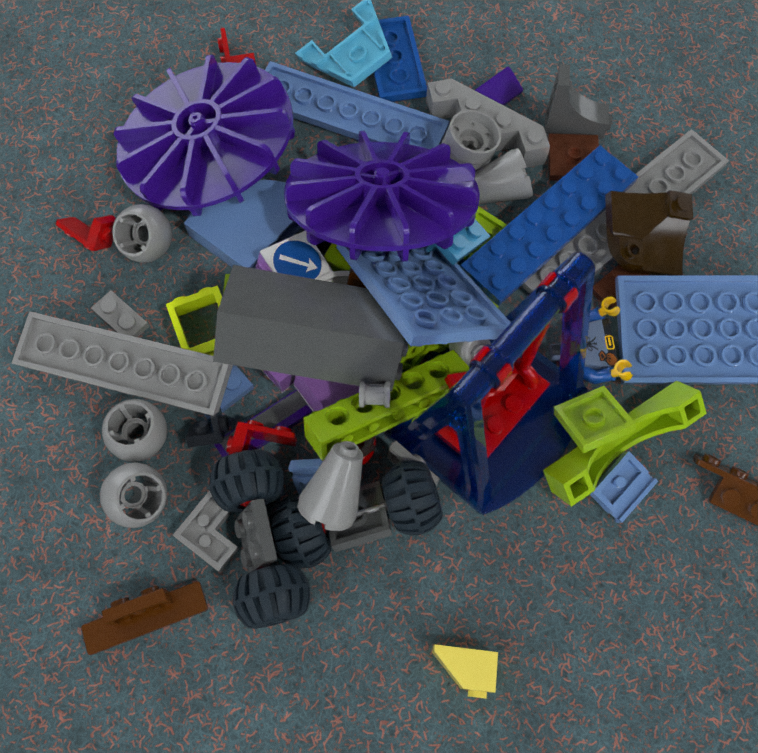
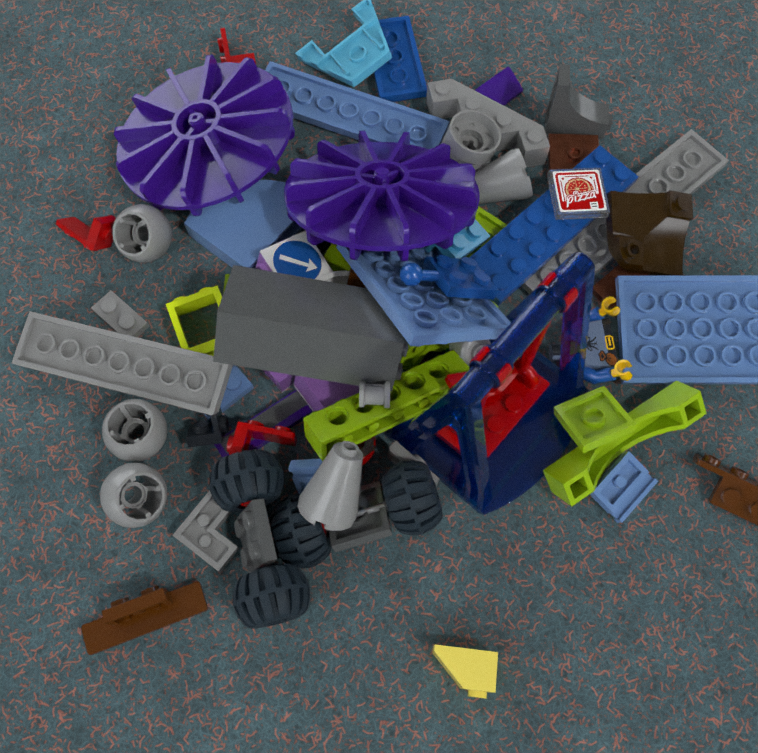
none -> blue plate [400,255,499,299]
none -> tile [547,168,610,220]

